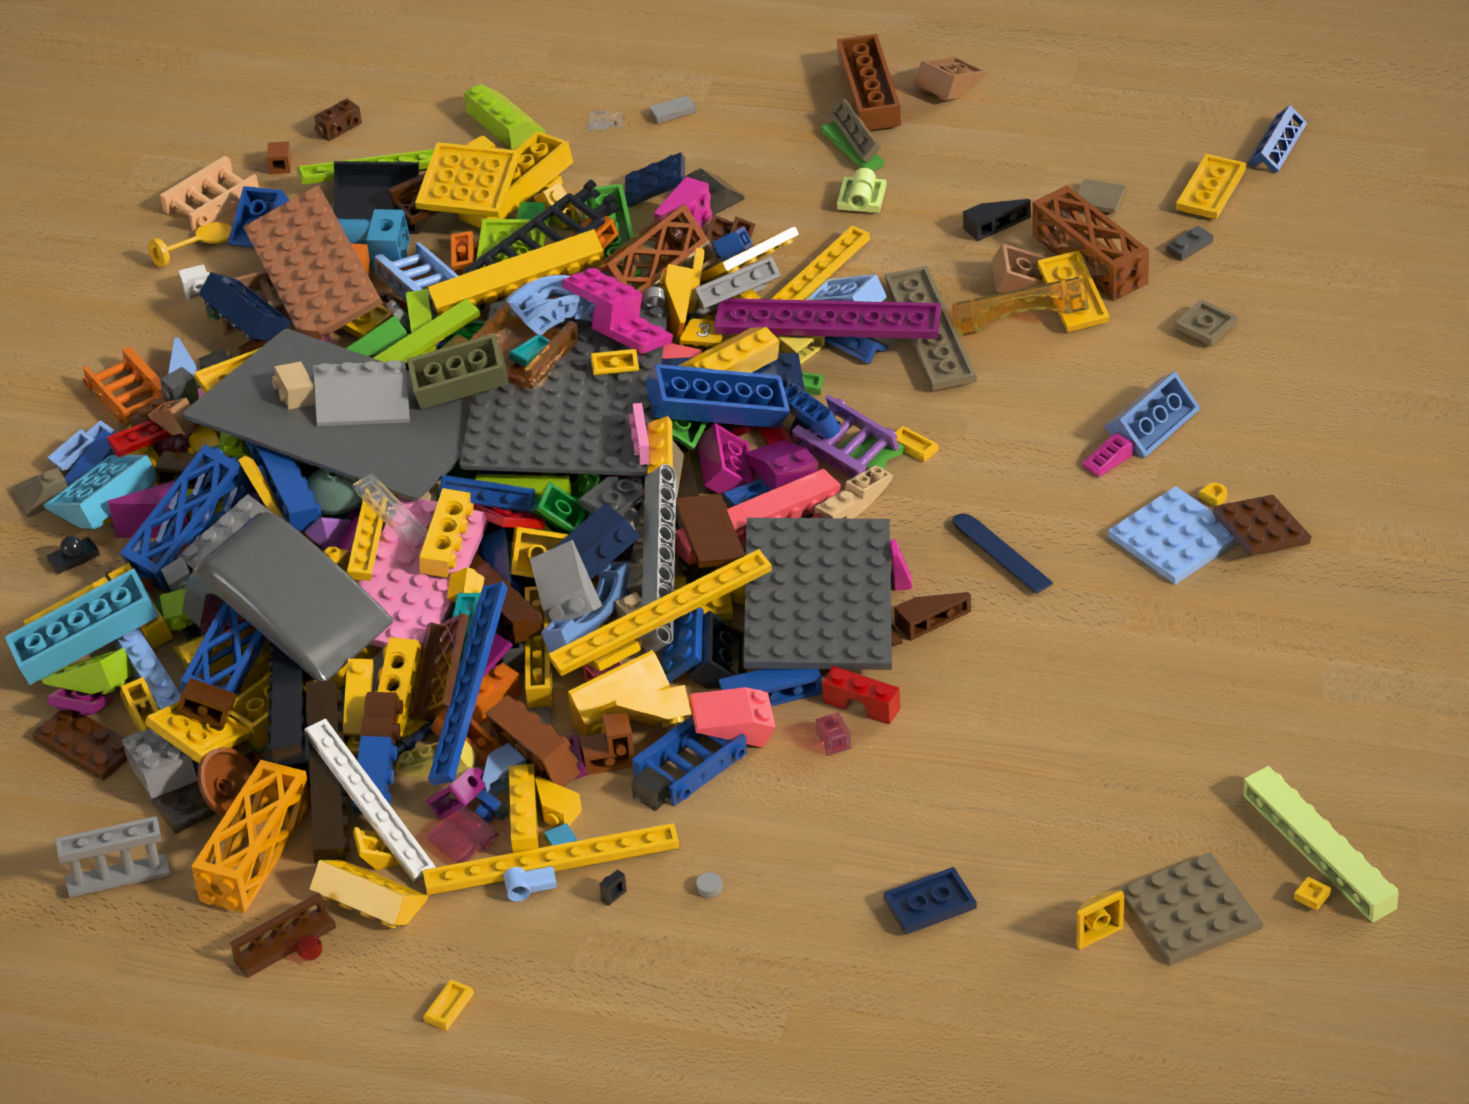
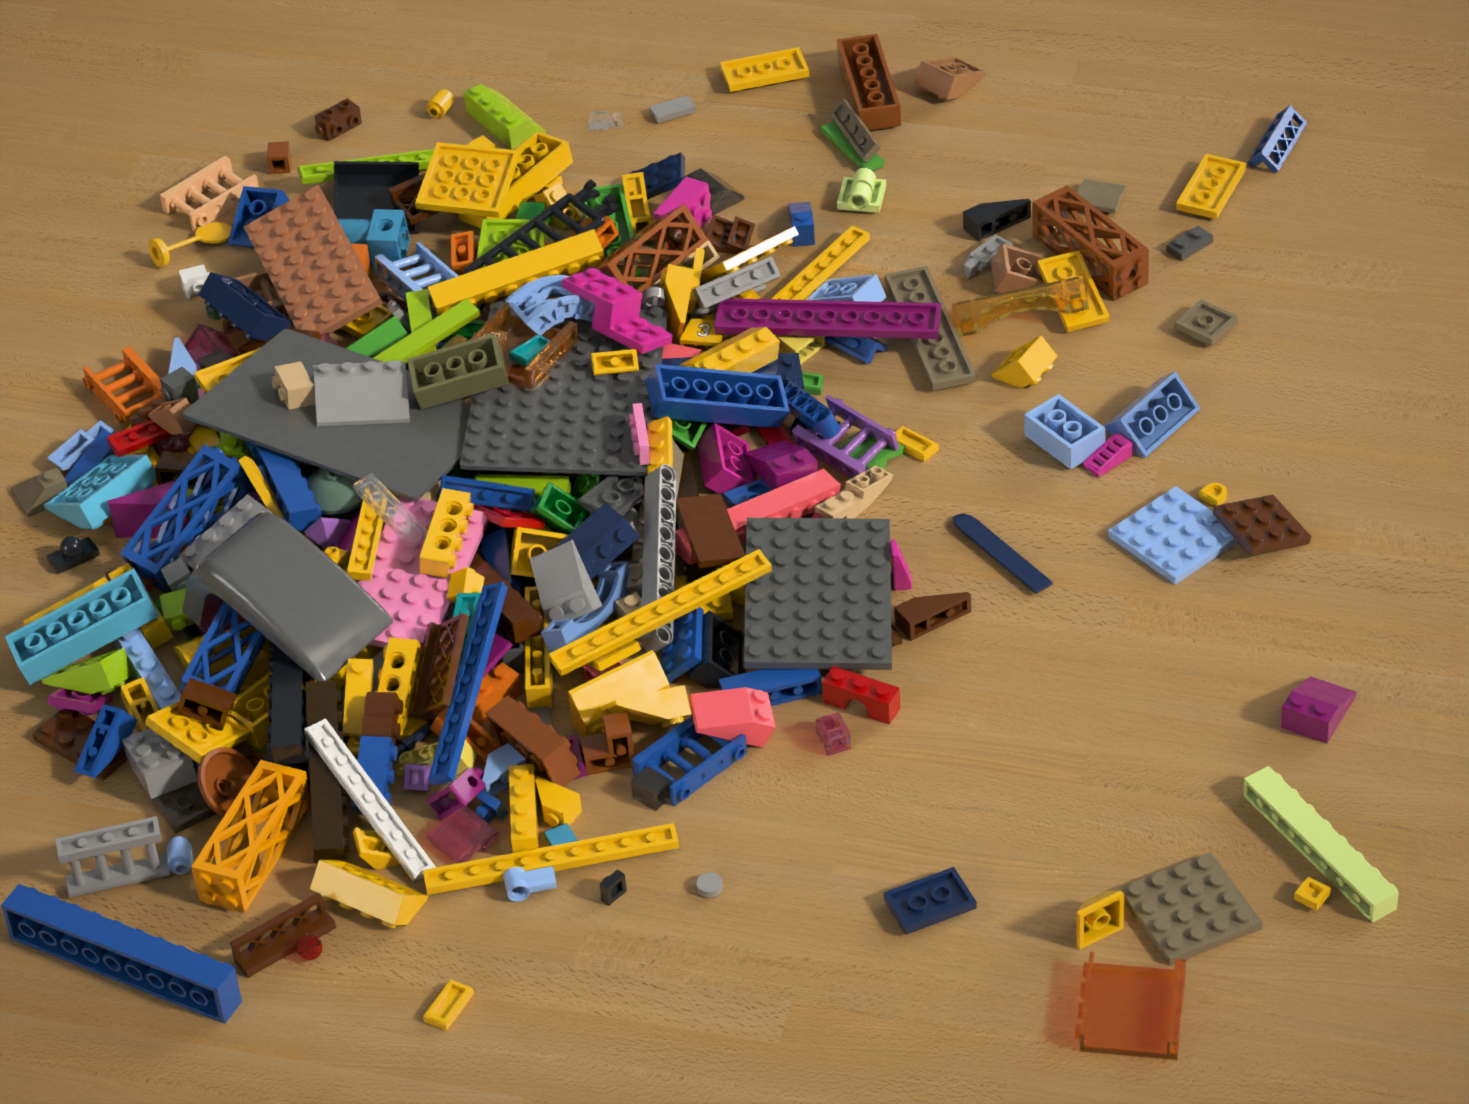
blue brick [713,226,754,262] -> none
none -> blue brick [1,884,242,1024]
none -> blue slope [73,704,138,778]
none -> light blue brick [166,836,193,874]
none -> clear pink slope [184,323,240,371]
none -> medium lavender plate [404,764,432,791]
none -> yellow brick [426,89,454,119]
none -> yellow arch [622,172,652,236]
none -> yellow plate [720,47,809,92]
none -> blue slope [789,202,815,247]
none -> light grey hinge [963,234,1013,278]
none -> yellow slope [991,336,1058,389]
none -> light blue brick [1024,394,1105,469]
none -> clear orange panel [1075,952,1186,1060]
none -> magenta slope [1281,676,1357,744]

